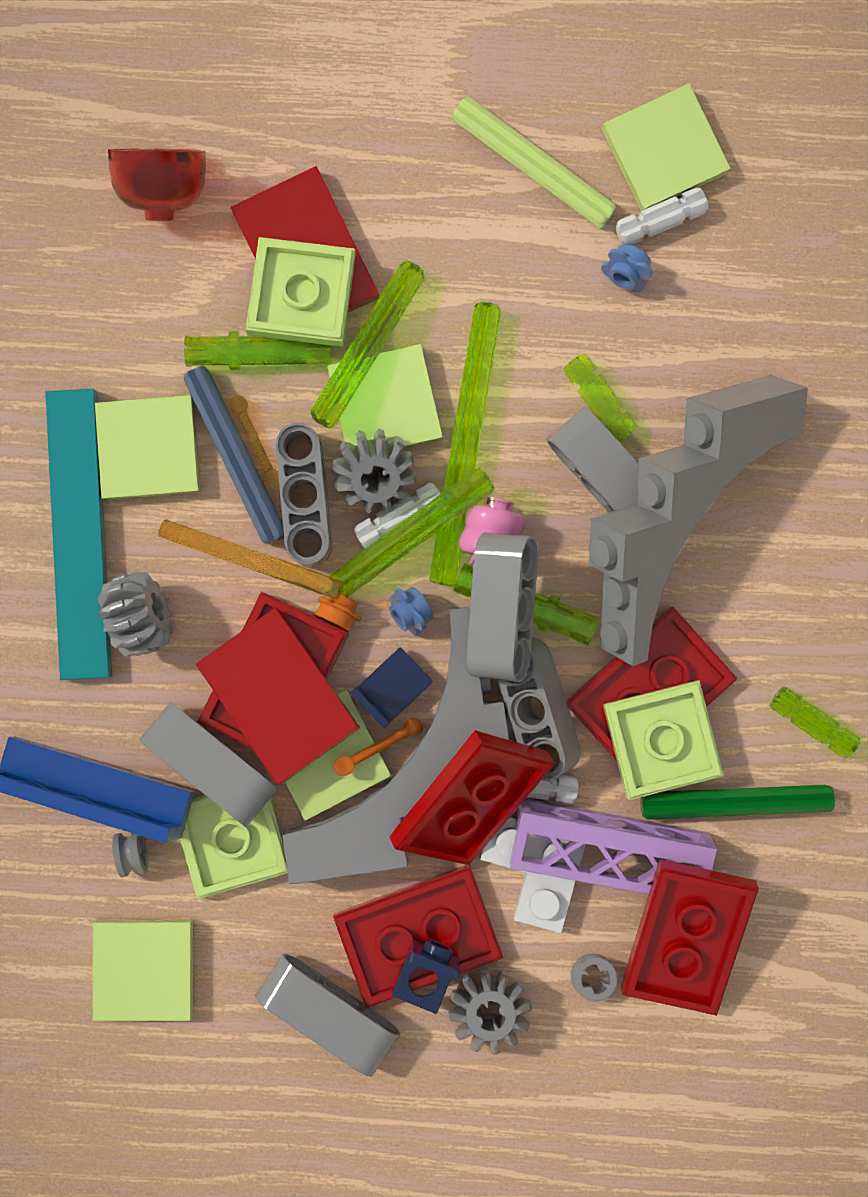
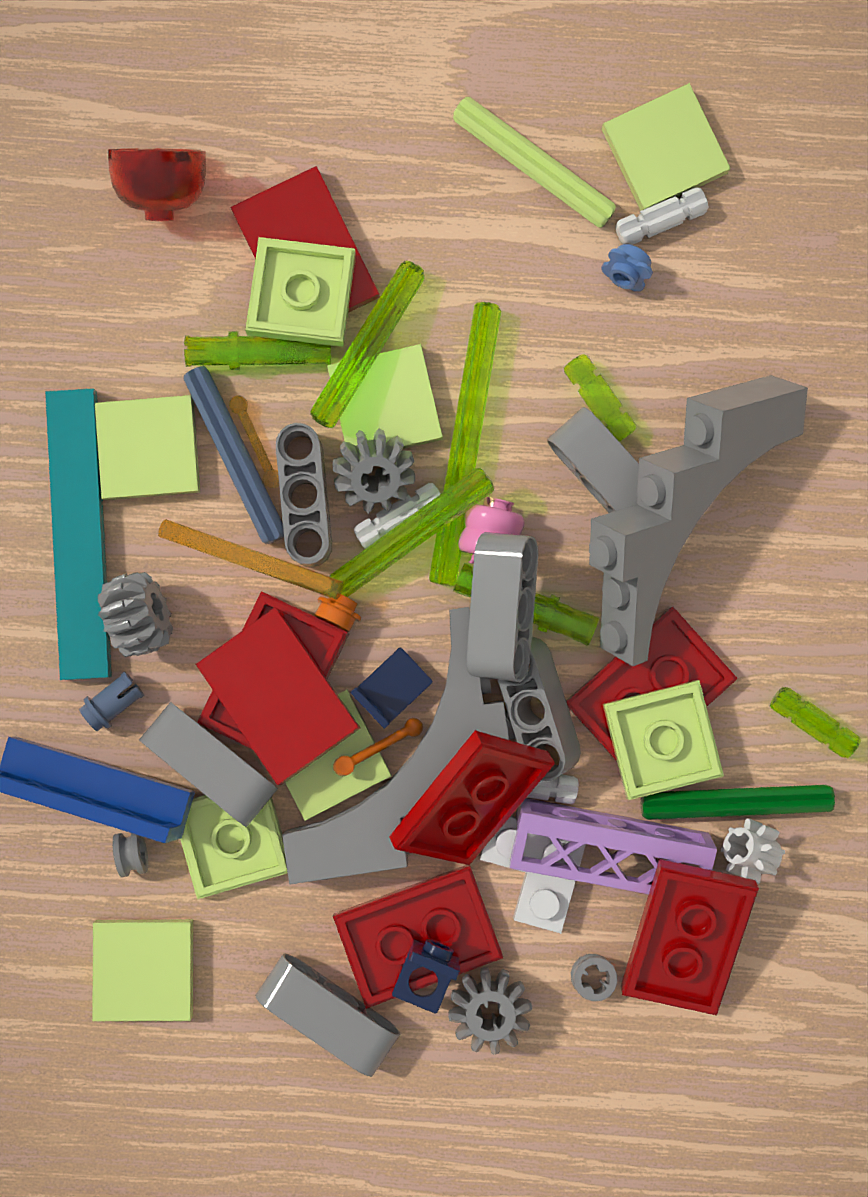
medium blue plate [389,587,433,636] -> none
none -> sand blue pin [79,671,144,732]
none -> white gear [721,818,785,884]

